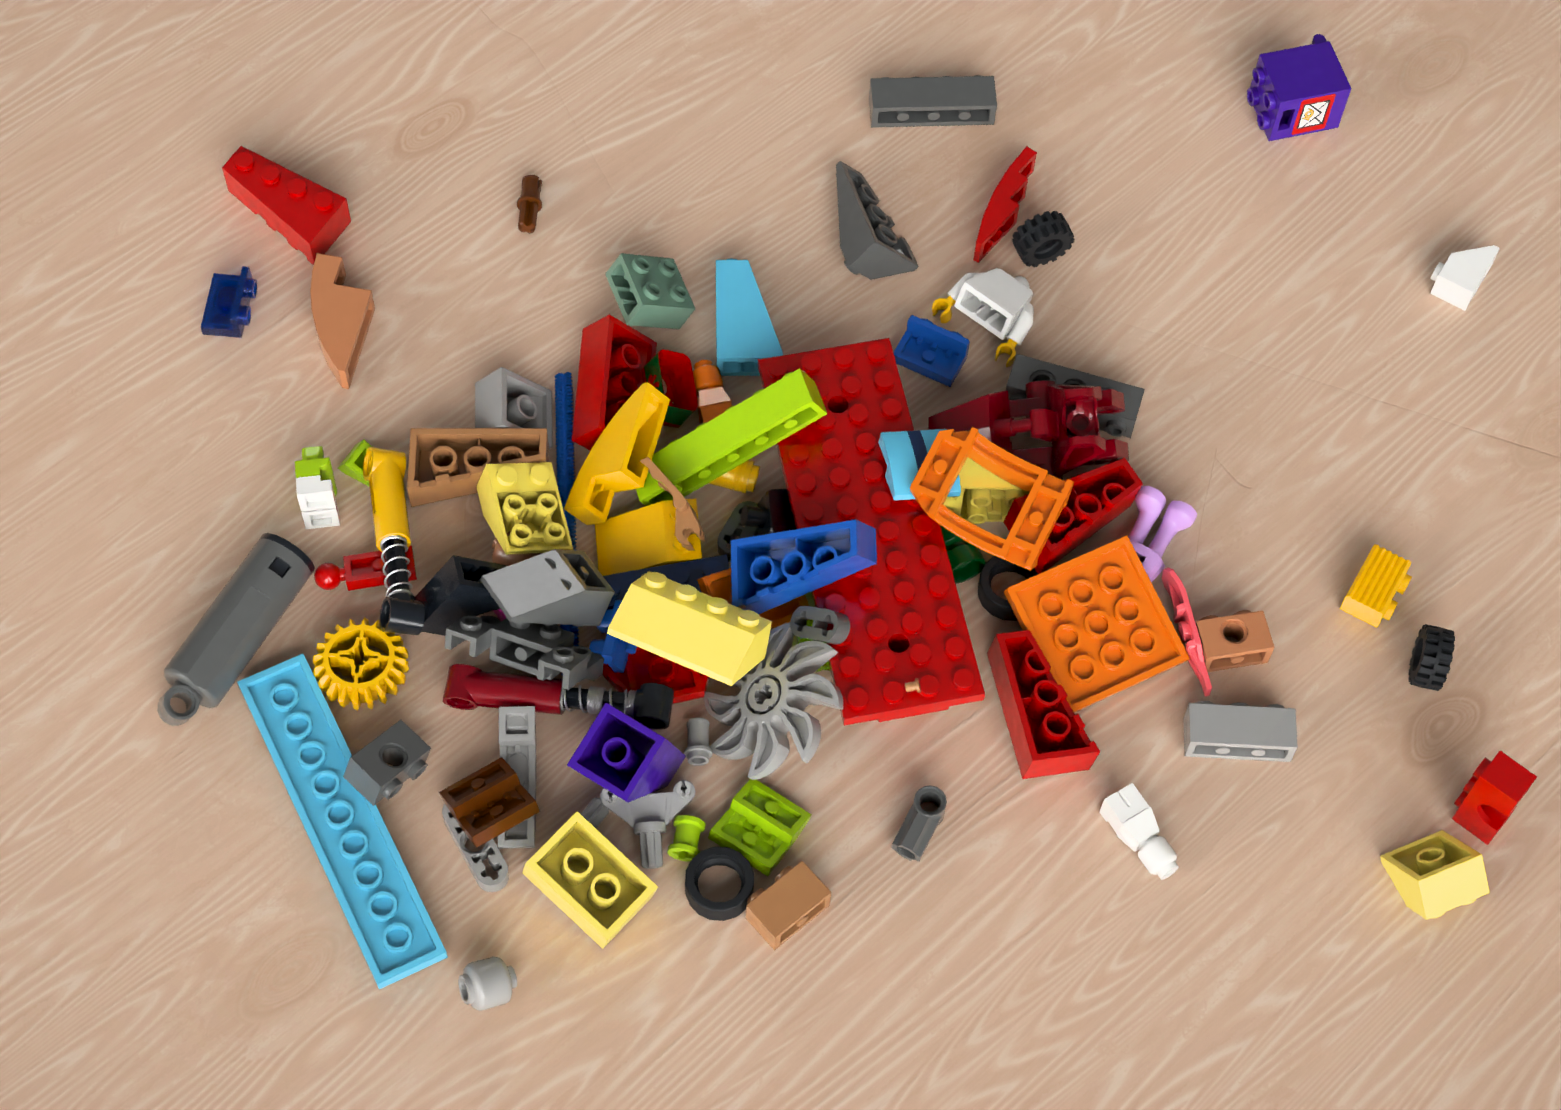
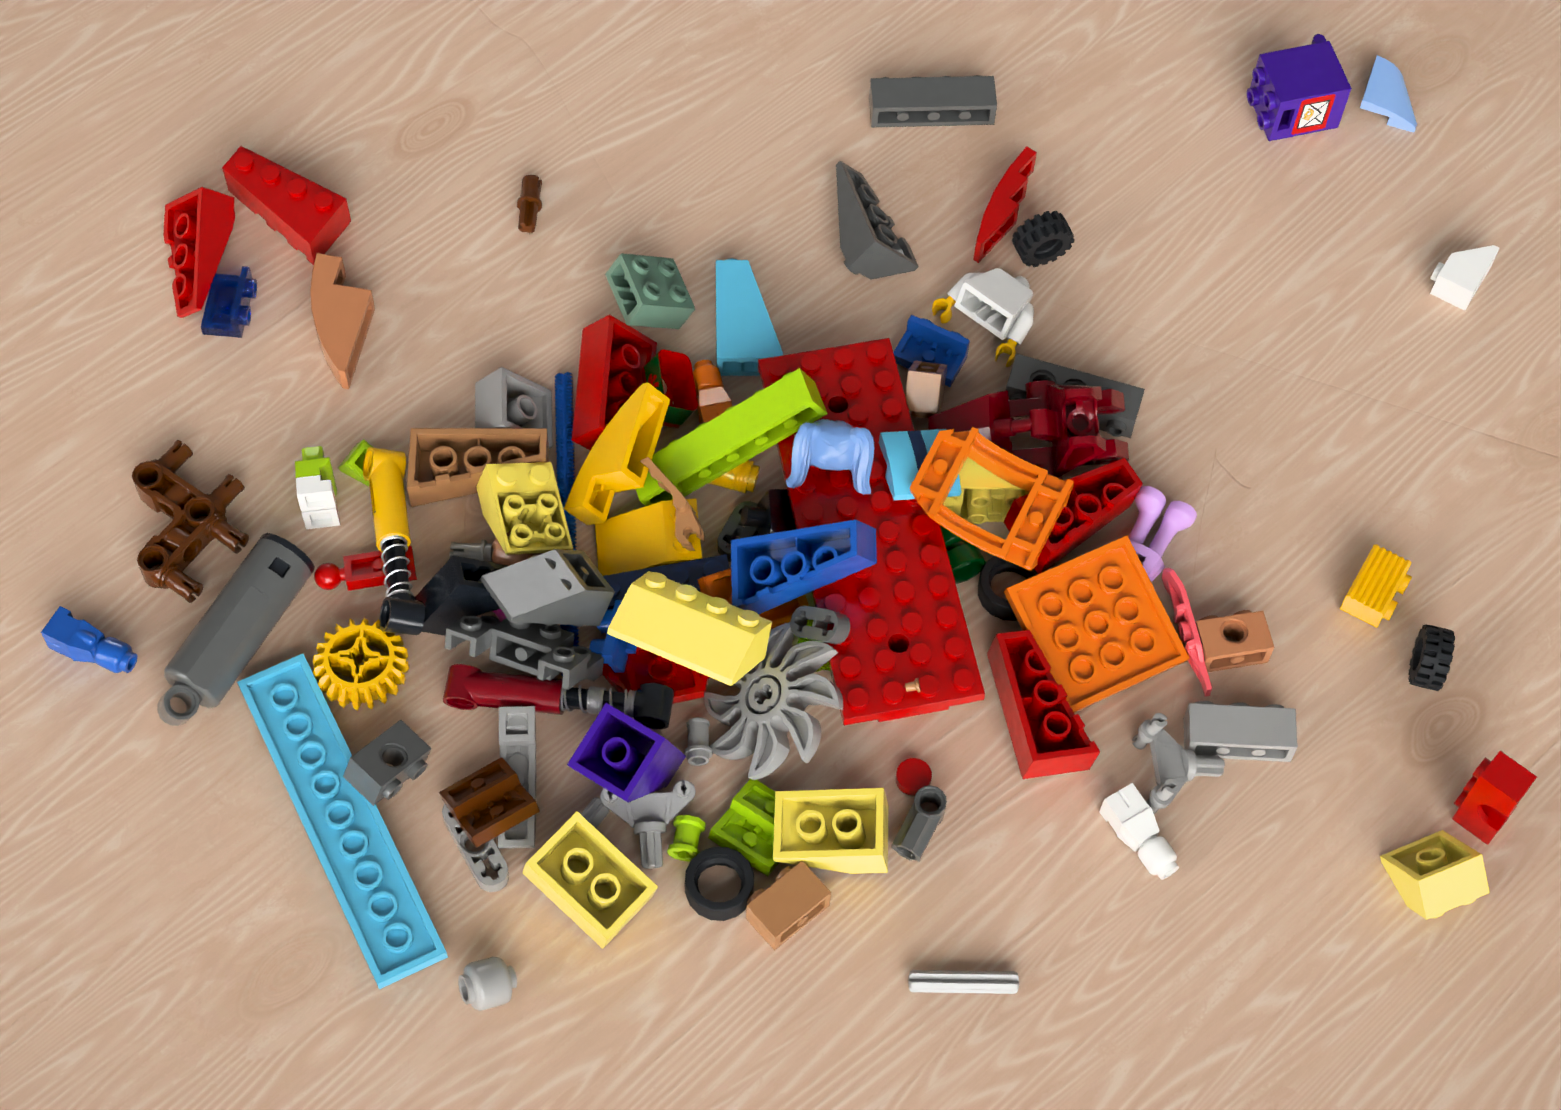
none -> blue piece [41,606,138,673]
none -> reddish brown pin [132,440,249,603]
none -> red wedge [163,187,235,318]
none -> light grey pin [450,540,493,563]
none -> light yellow slope [773,788,889,874]
none -> medium blue hair [786,419,874,495]
none -> red tile [896,758,932,796]
none -> medium nougat brick [905,361,947,418]
none -> axle [908,970,1019,994]
none -> light grey axle [1132,713,1225,814]
none -> light blue slope [1360,55,1417,133]

